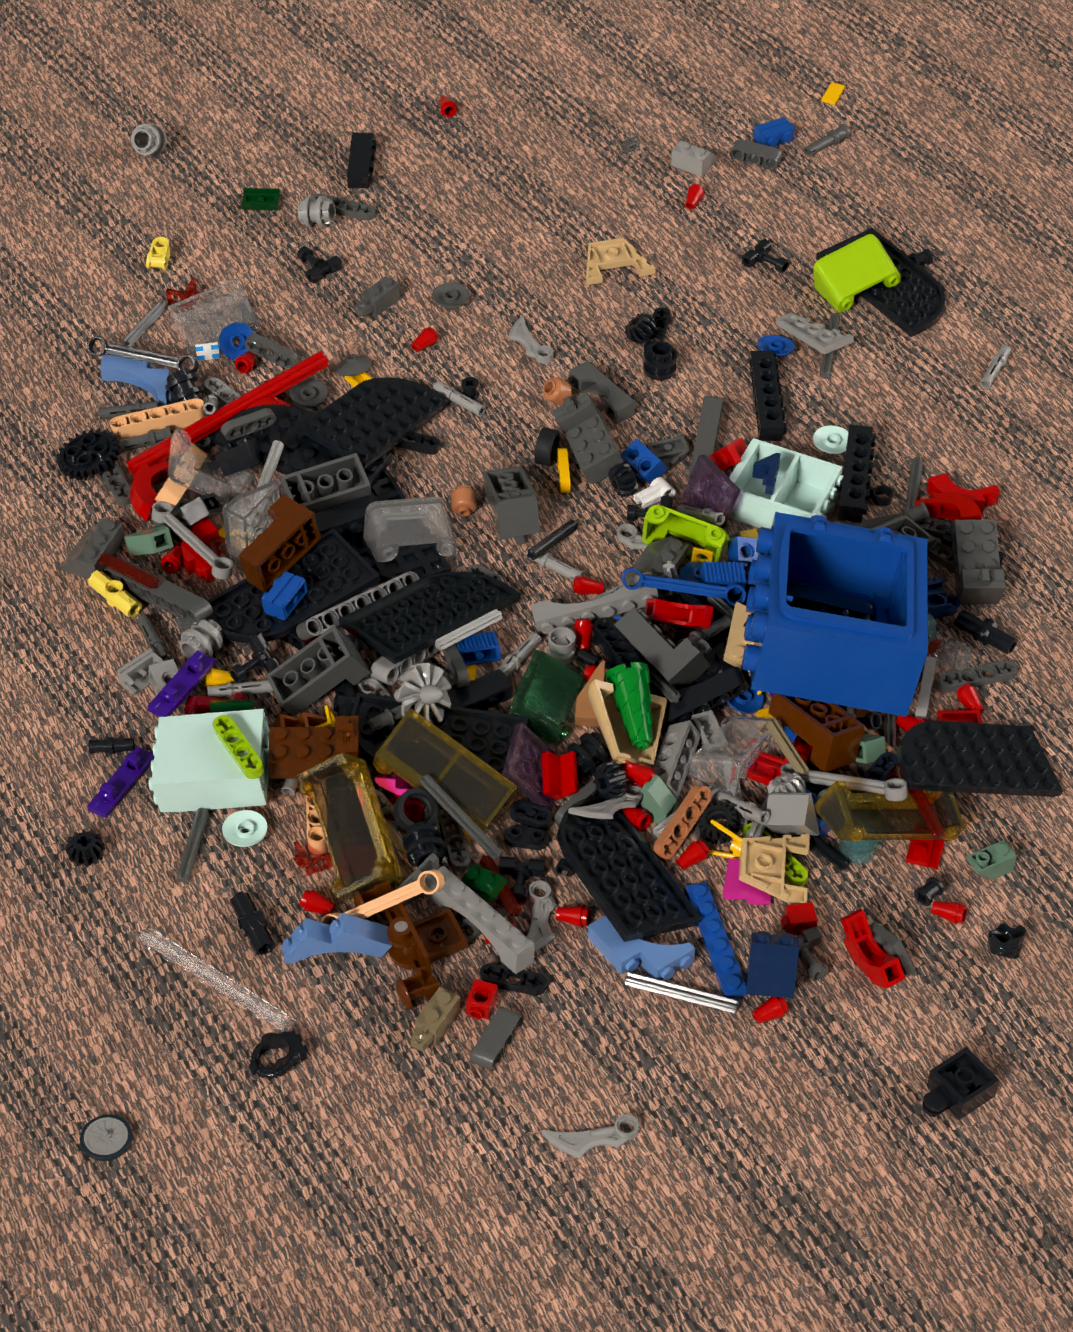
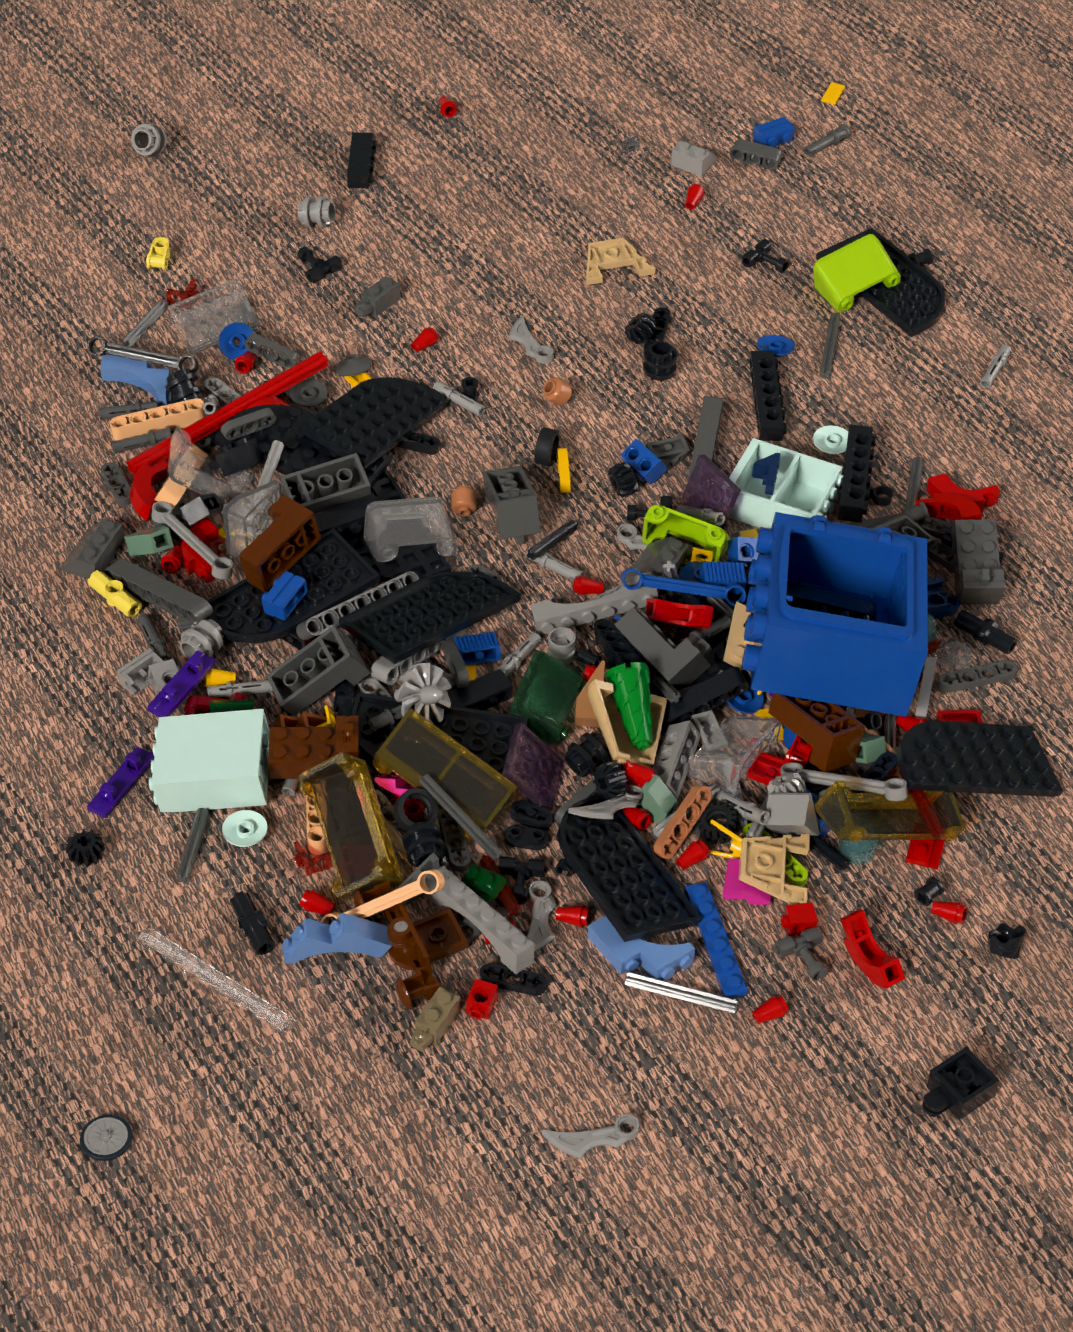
black gear [56,428,121,481] -> none
black pin [88,737,135,754] -> none
clear red axle [99,553,159,589] -> none
white sticker [195,342,220,361] -> none
lime beam [213,715,264,779] -> none
black bar [229,633,281,683] -> none
dark green plate [242,188,280,210] -> none
black piece [248,1030,309,1079] -> none
dark grey beam [311,193,376,221] -> none
dark grey dish [432,283,469,308] -> none
light grey axle [435,609,502,651] -> none
dark grey beam [470,1007,524,1071] -> none
red panel [541,751,578,800] -> none
dark grey hinge [552,392,625,484] -> none
dark grey arch [569,361,636,424] -> none
red cone [573,618,594,650] -> none
white piece [633,477,676,509] -> none
red arch [708,438,747,473] -> none
dark blue slope [746,931,799,999] -> none
dark tan axle [766,719,809,777] -> none
light grey wing [776,313,854,355] -> none
dark grey wing [869,921,916,976] -> none
red cone [956,684,984,713] -> none
sand green slope [966,840,1017,880] -> none

